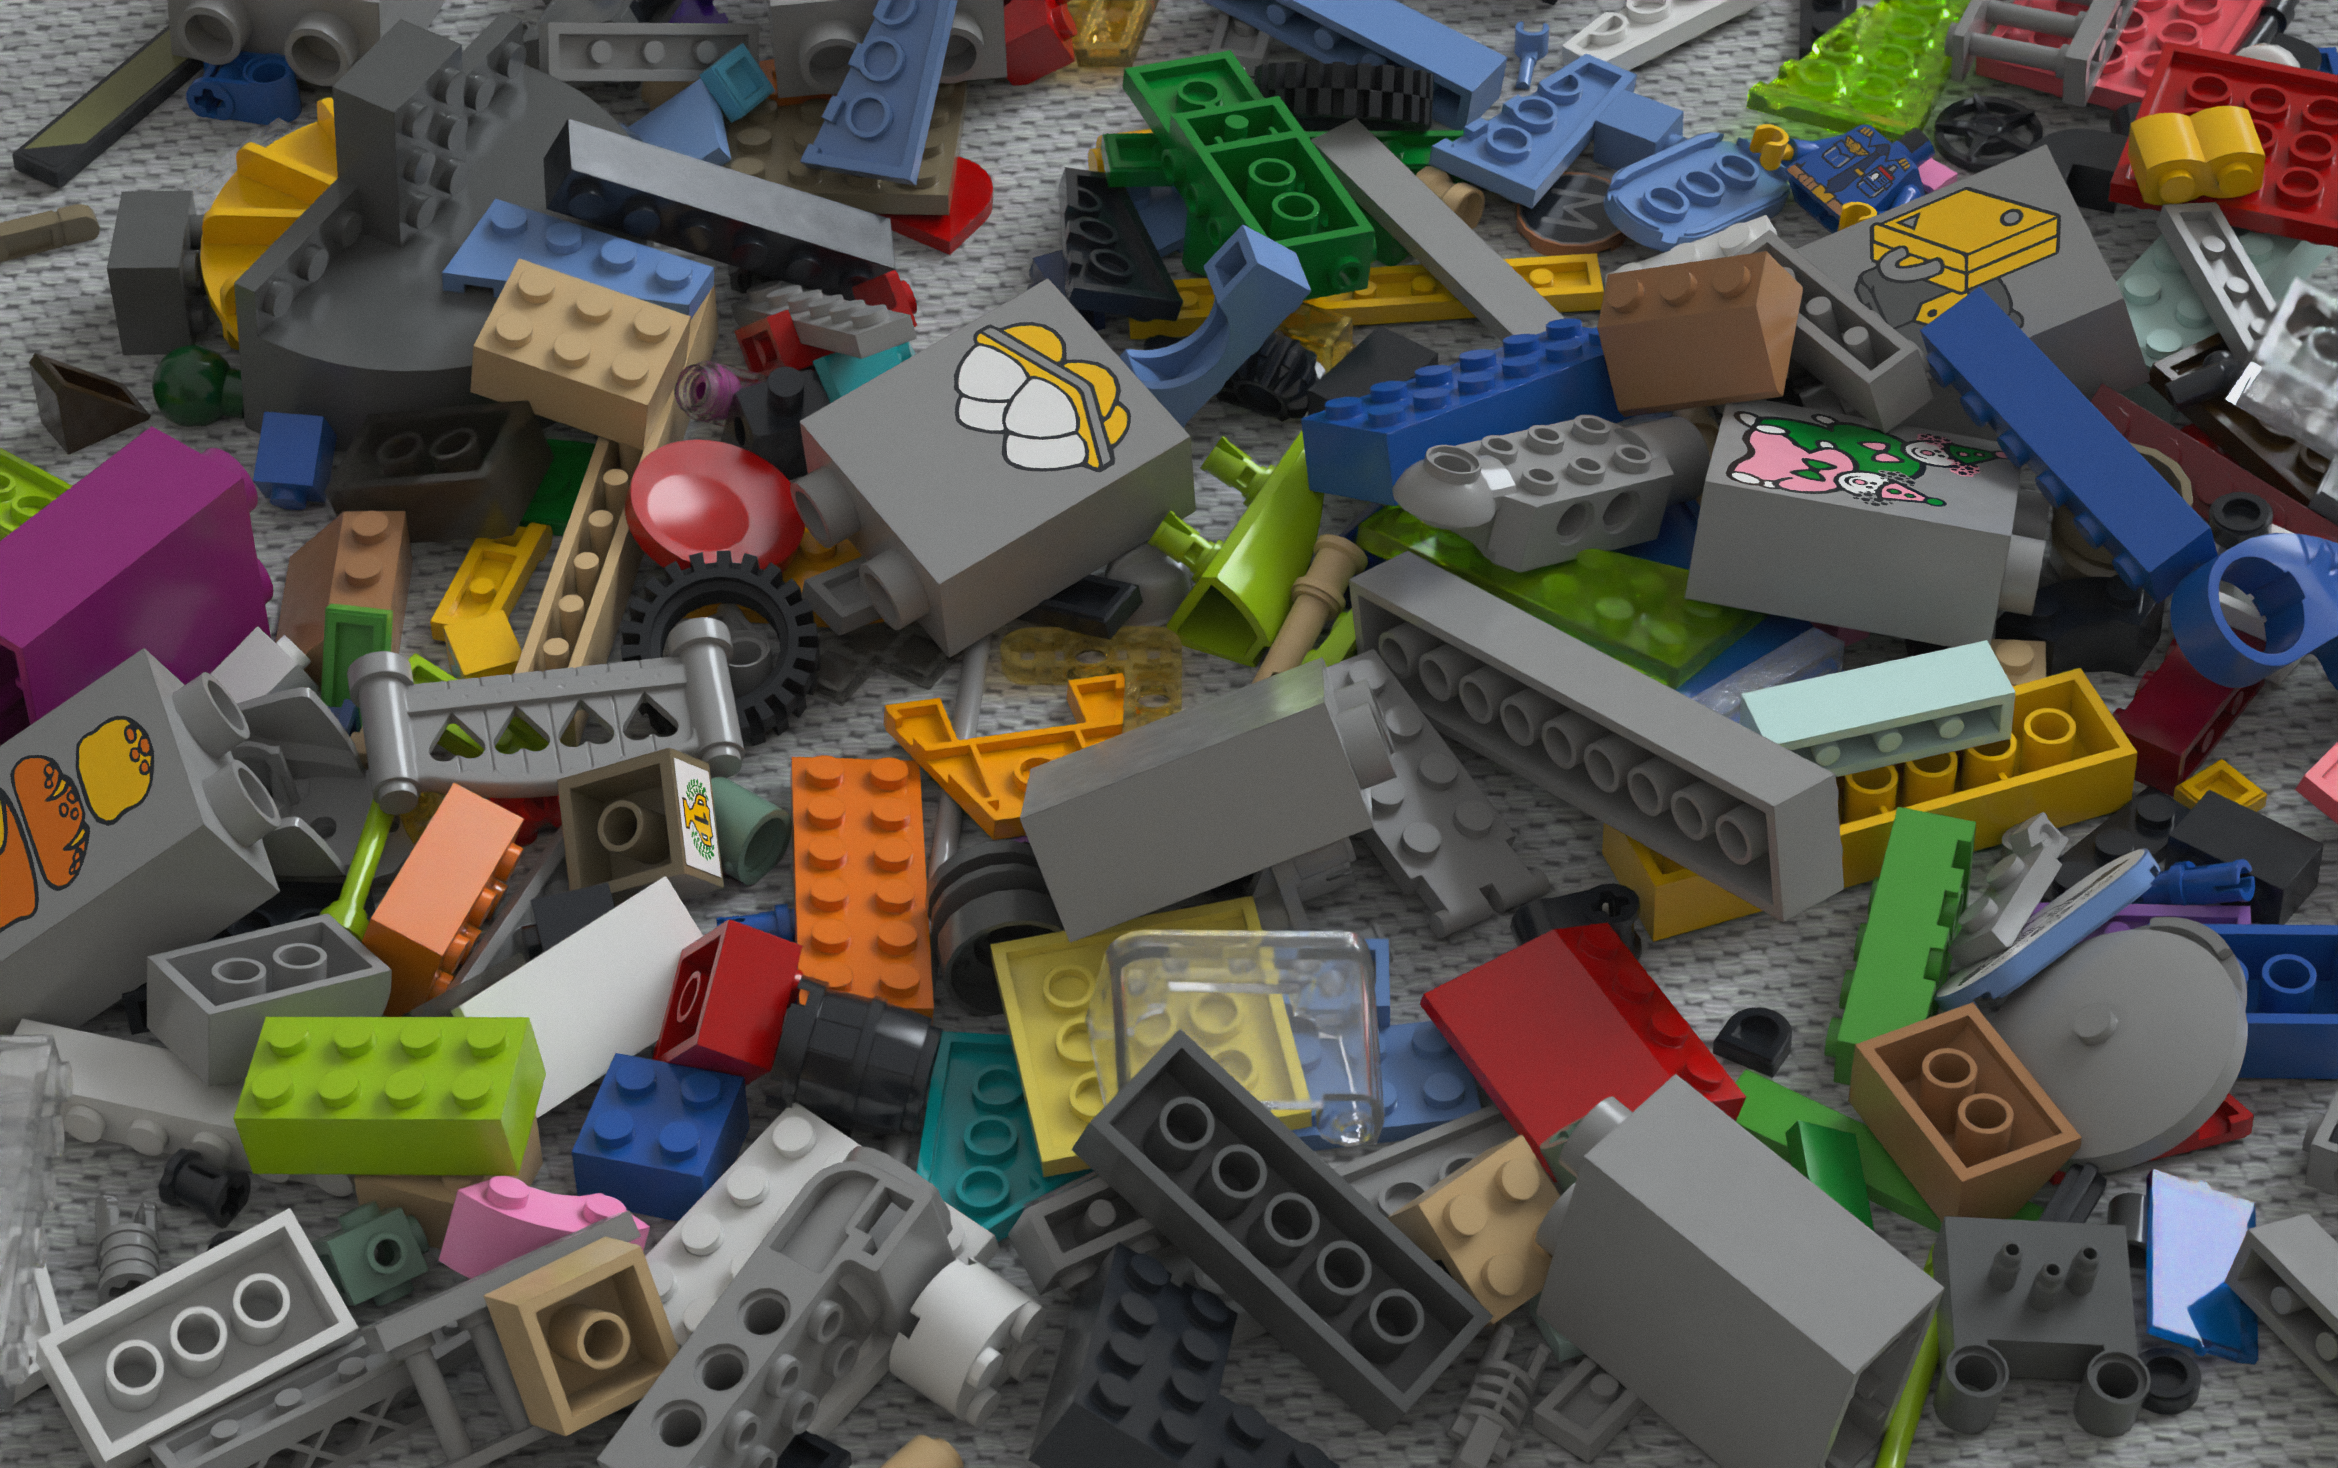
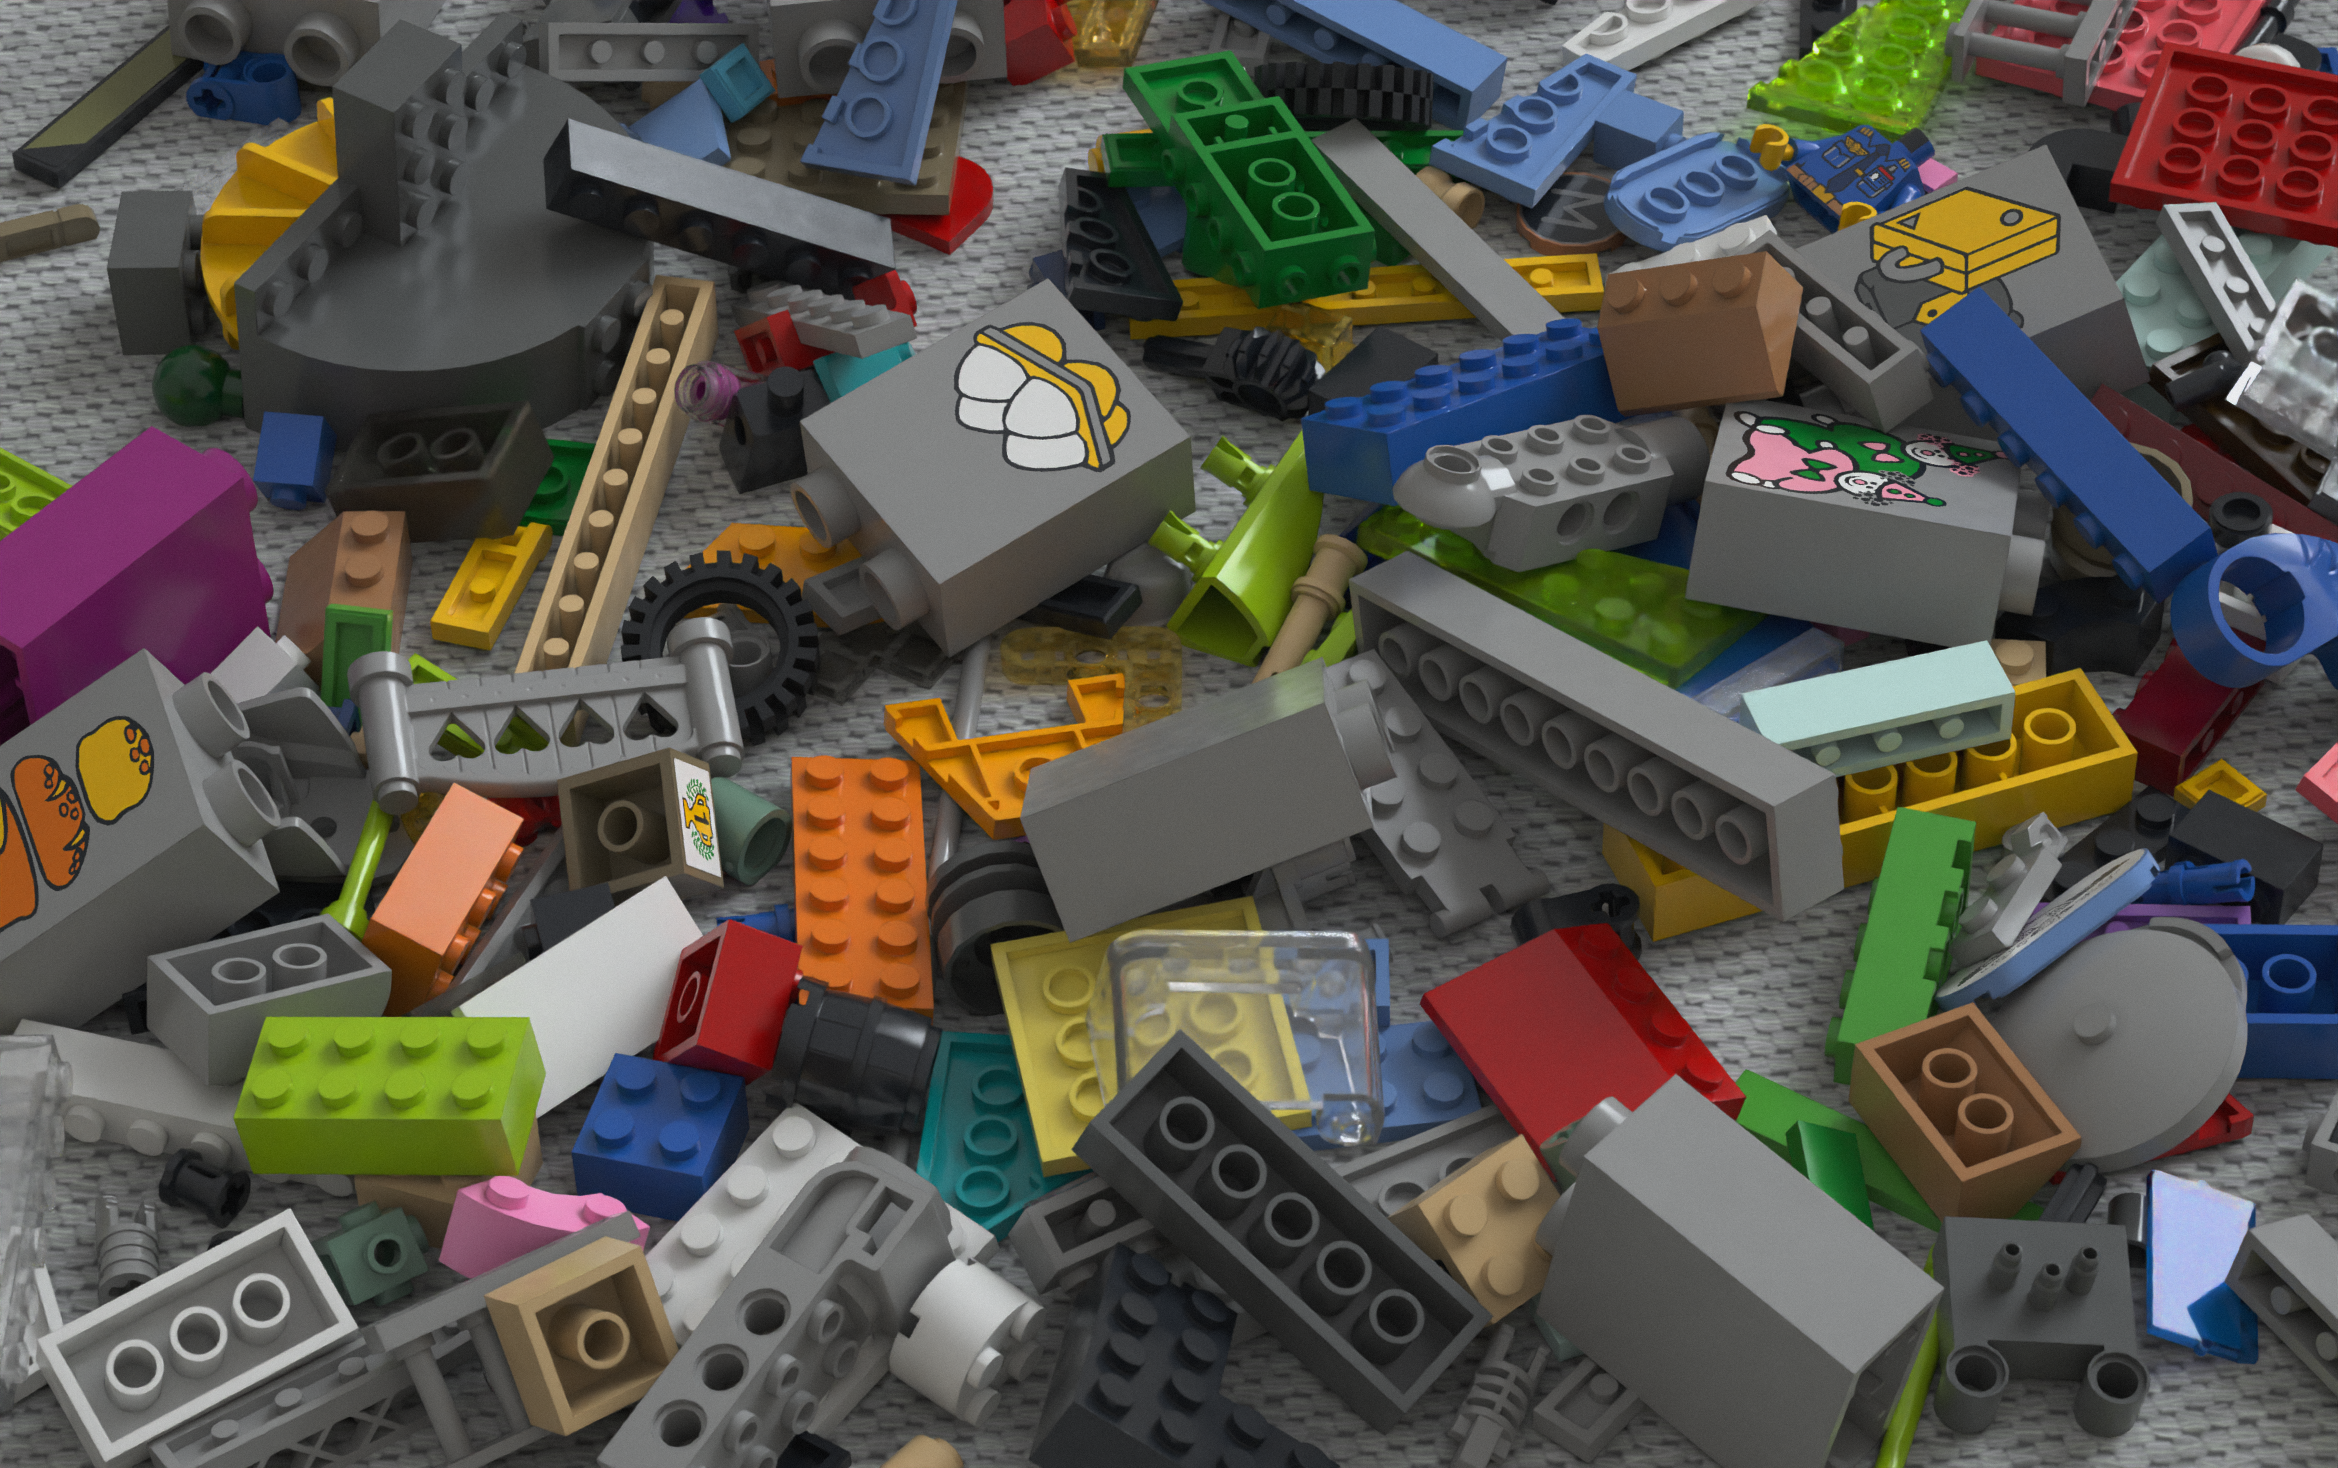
dark brown slope [29,353,151,455] -> none
medium blue wing [442,198,714,319] -> none
yellow brick [443,610,522,679] -> none
tan brick [470,258,691,451] -> none
red piece [625,439,805,573] -> none
medium blue arch [1119,224,1311,428] -> none
medium blue hand [1514,21,1549,89] -> none
black tile [1713,1007,1792,1078] -> none
black wheel [1934,93,2043,173] -> none
yellow brick [2128,106,2265,205] -> none
black tile [2138,1348,2201,1415] -> none

